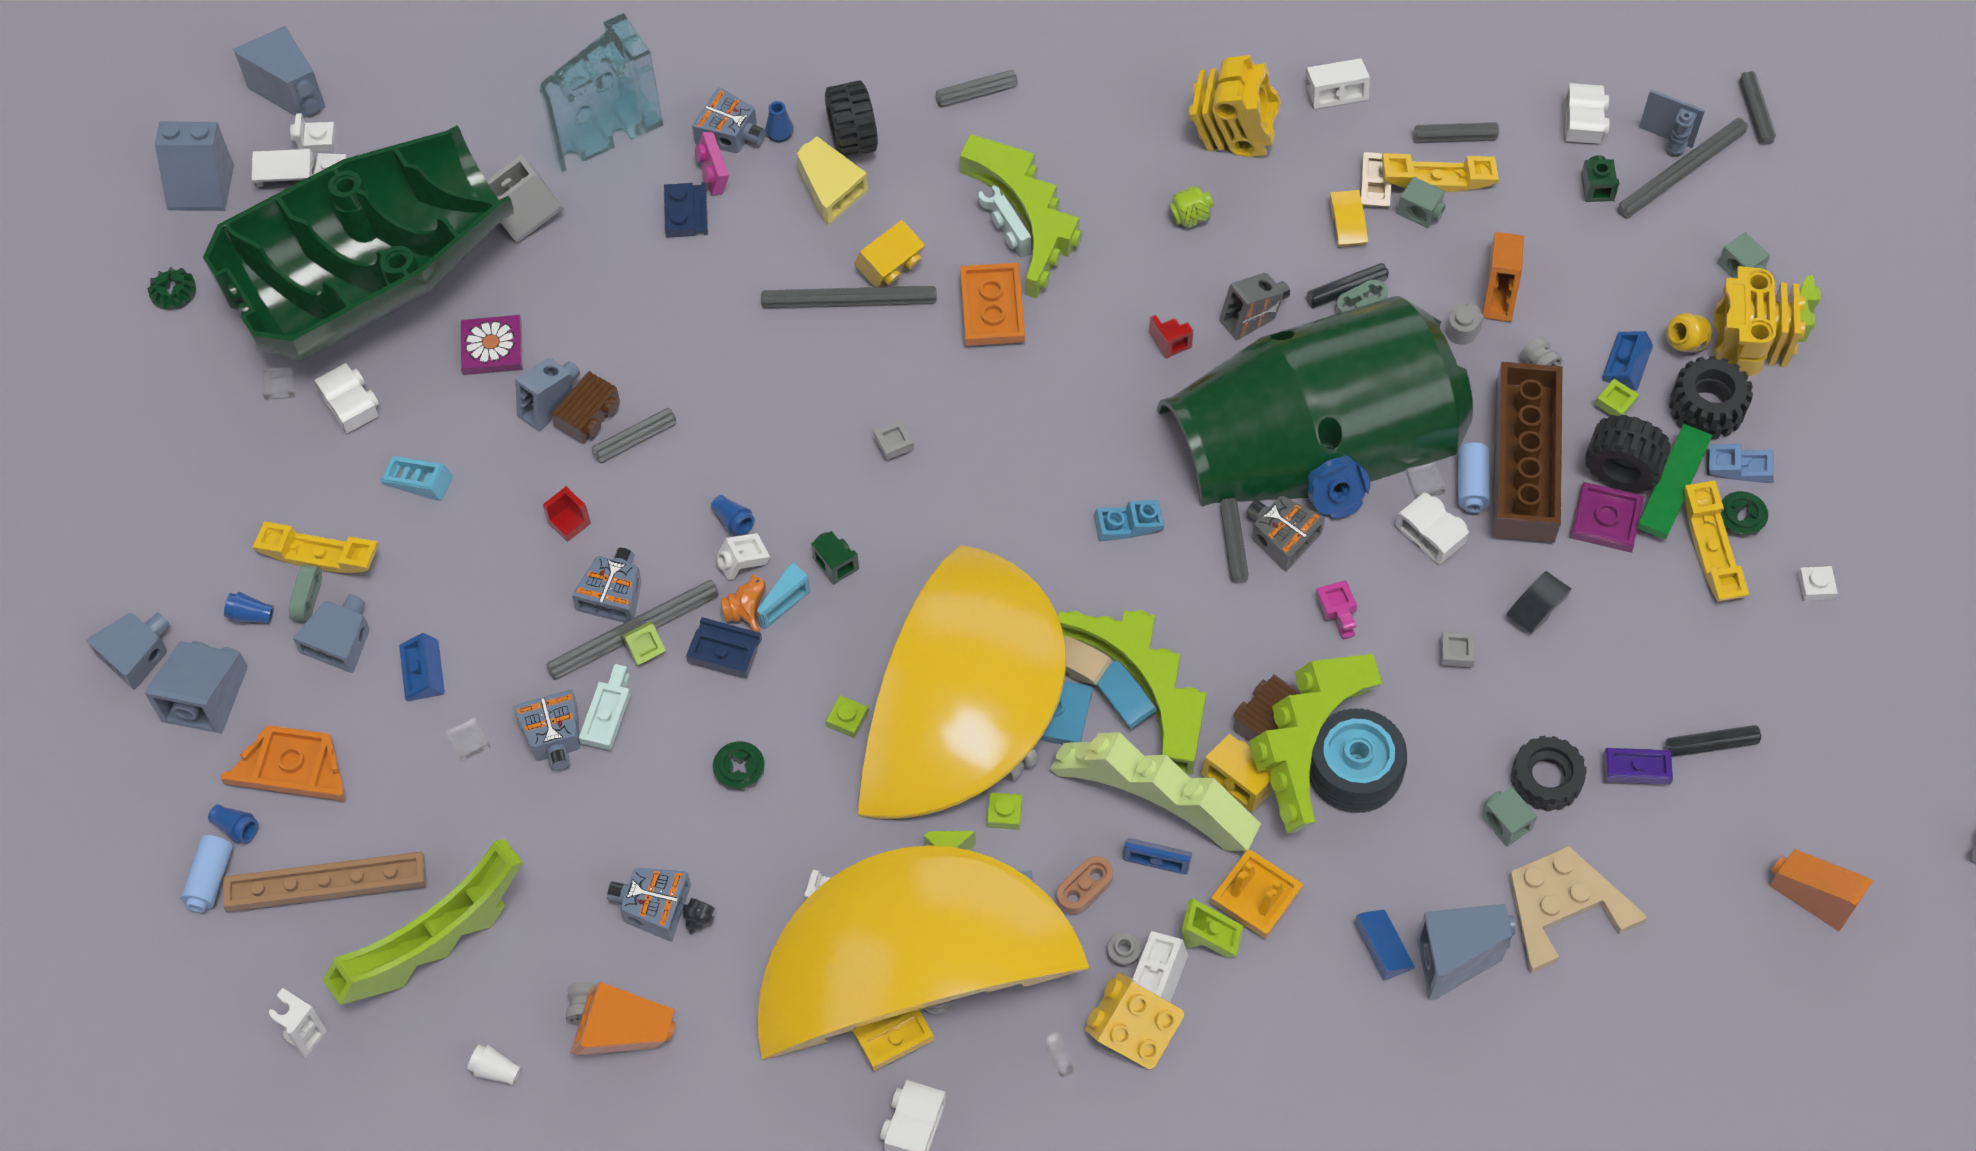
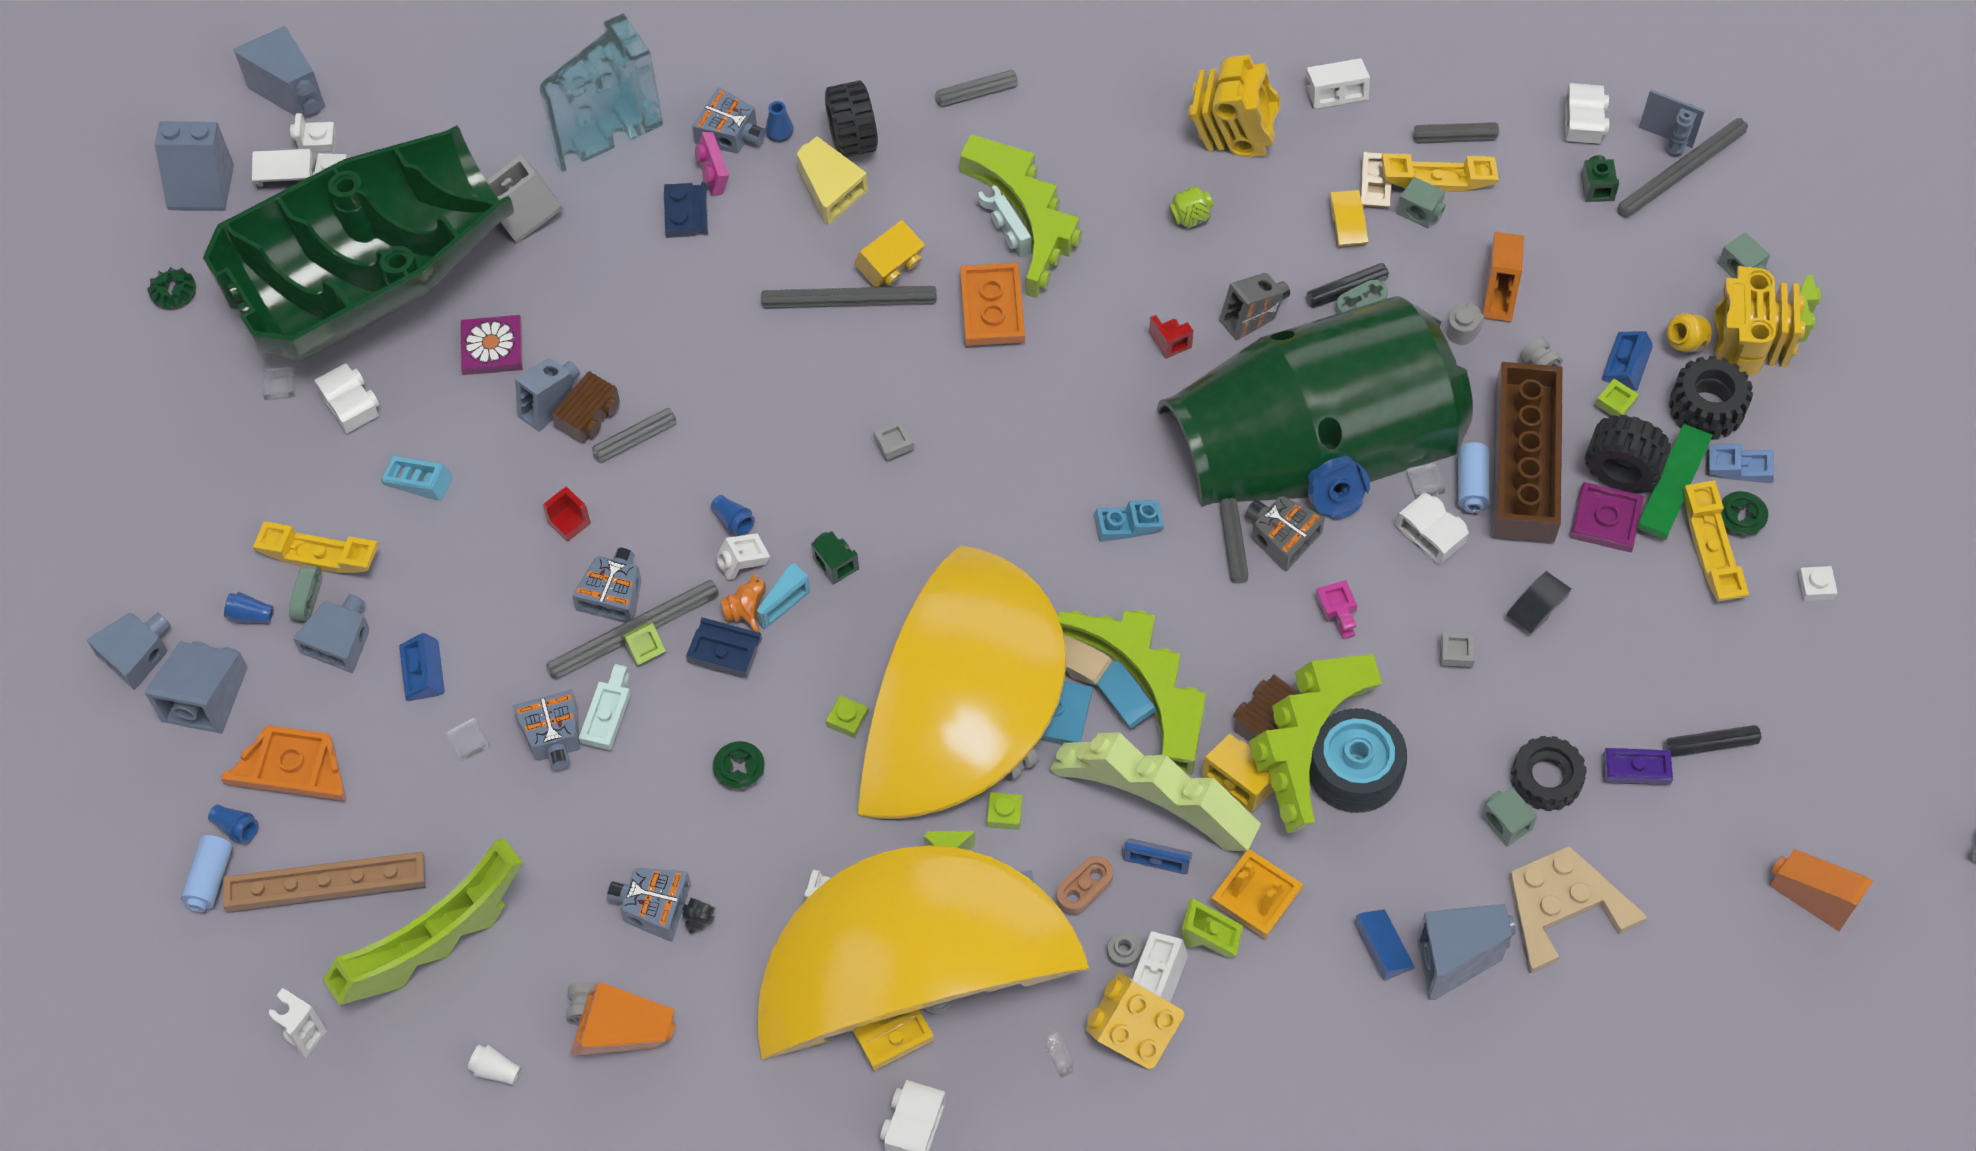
dark grey axle [1740,71,1776,144] -> none

